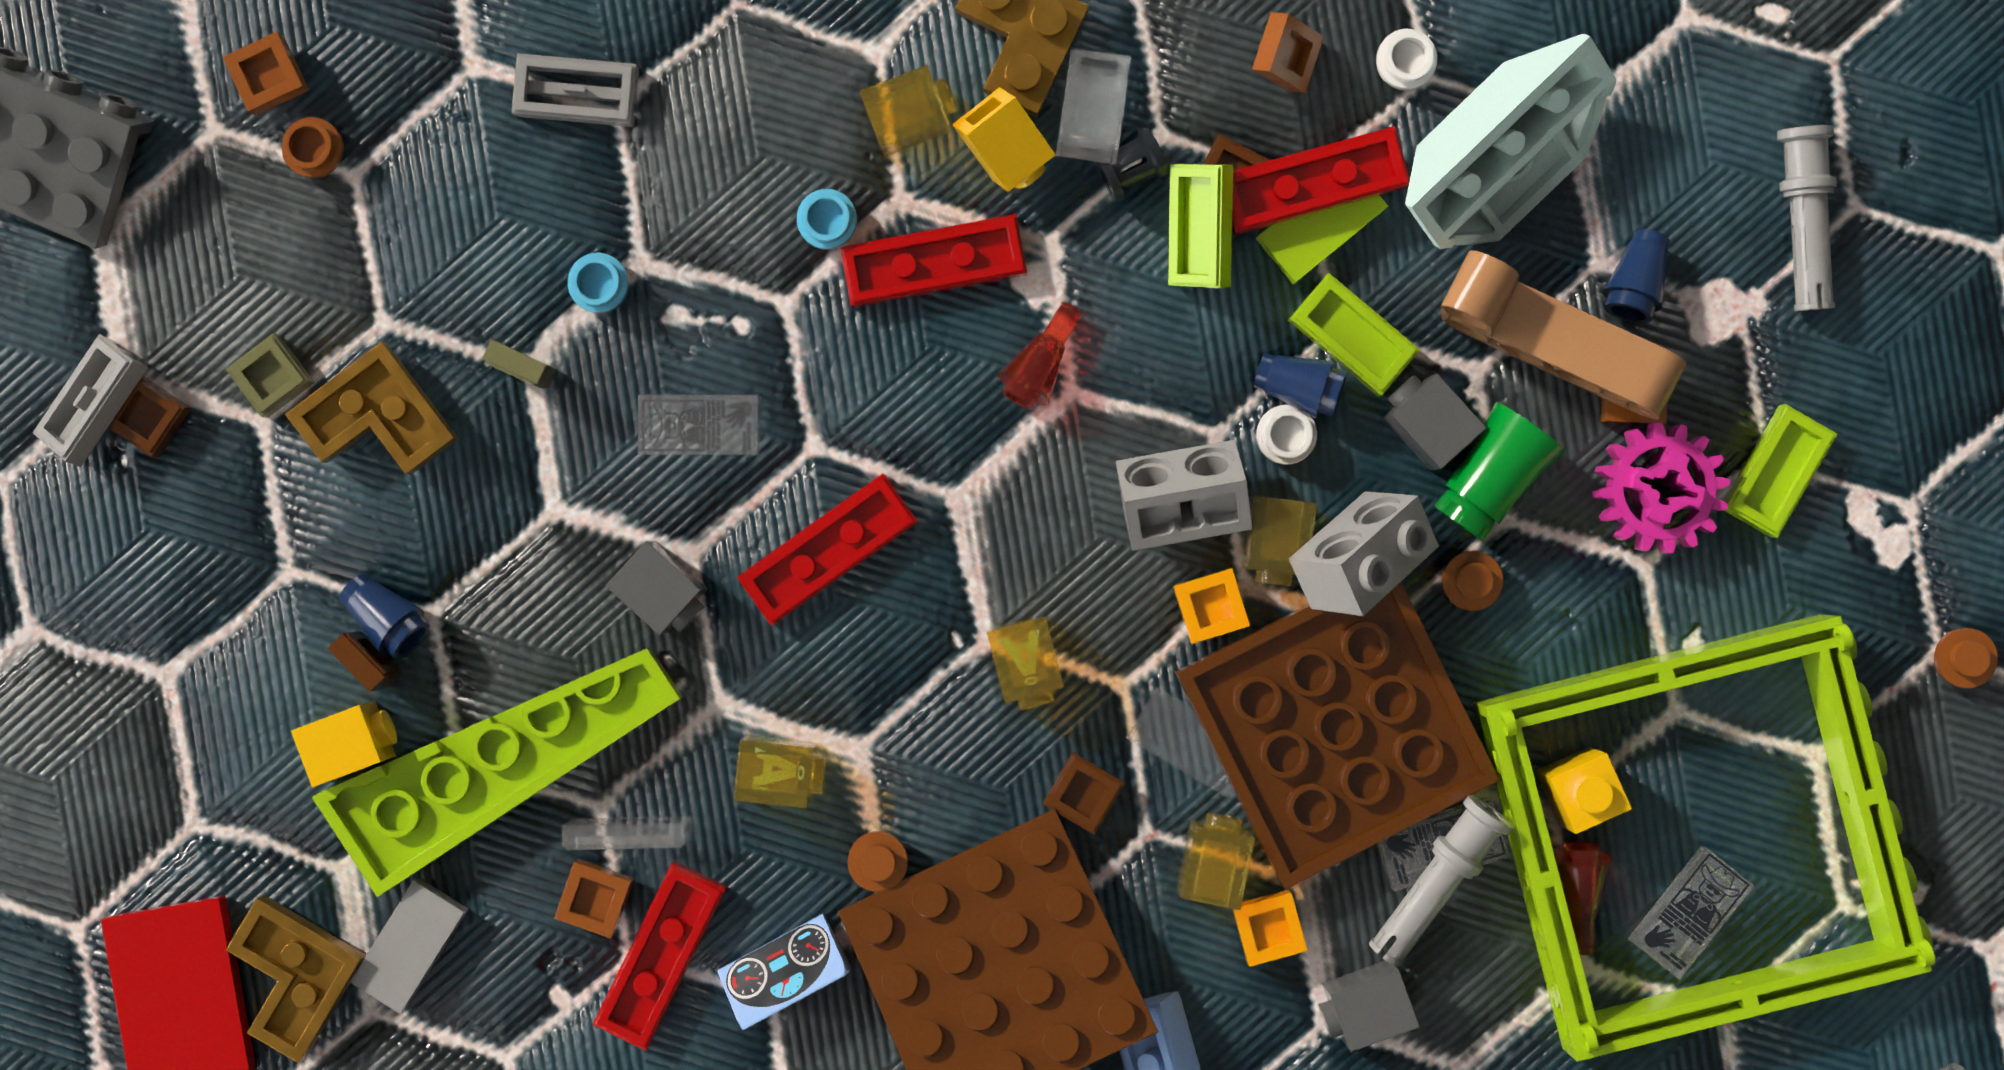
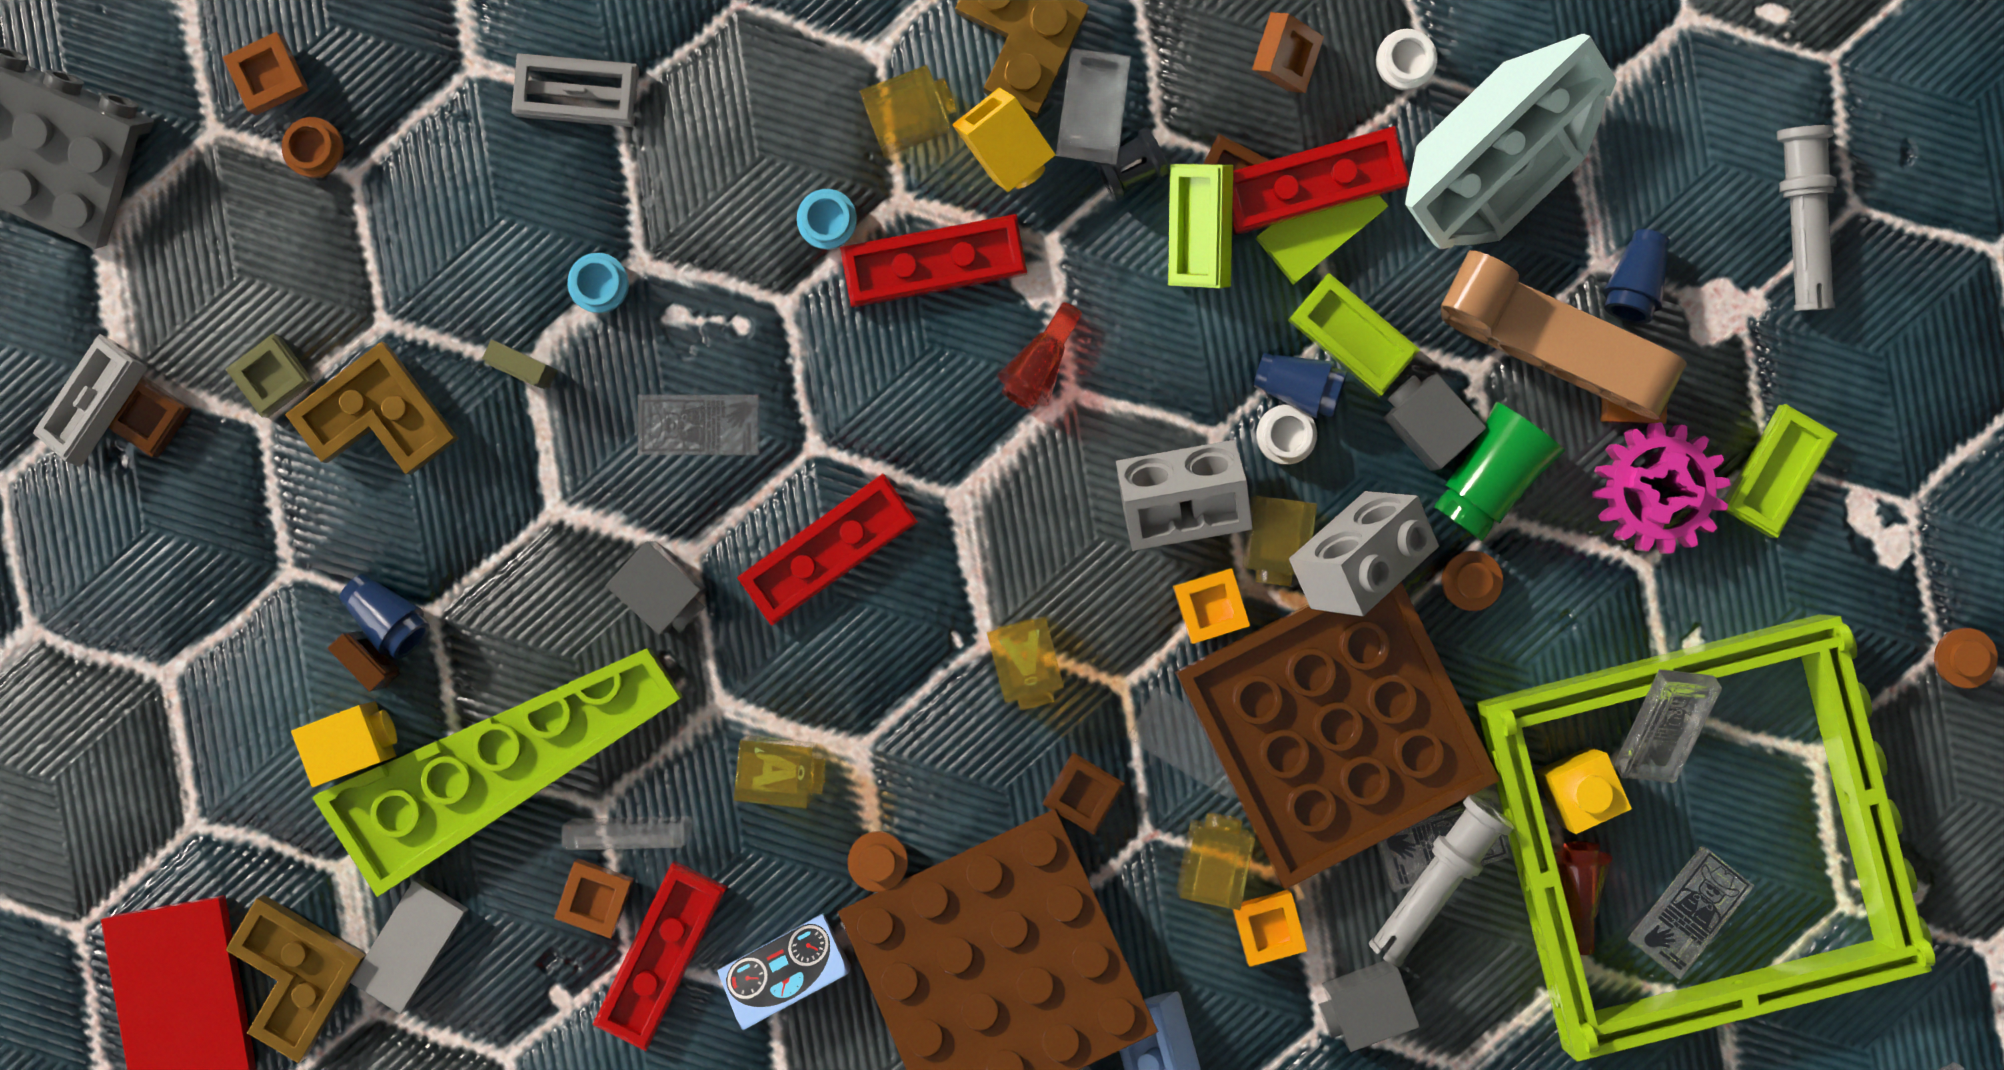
none -> clear tile [1614,669,1722,783]

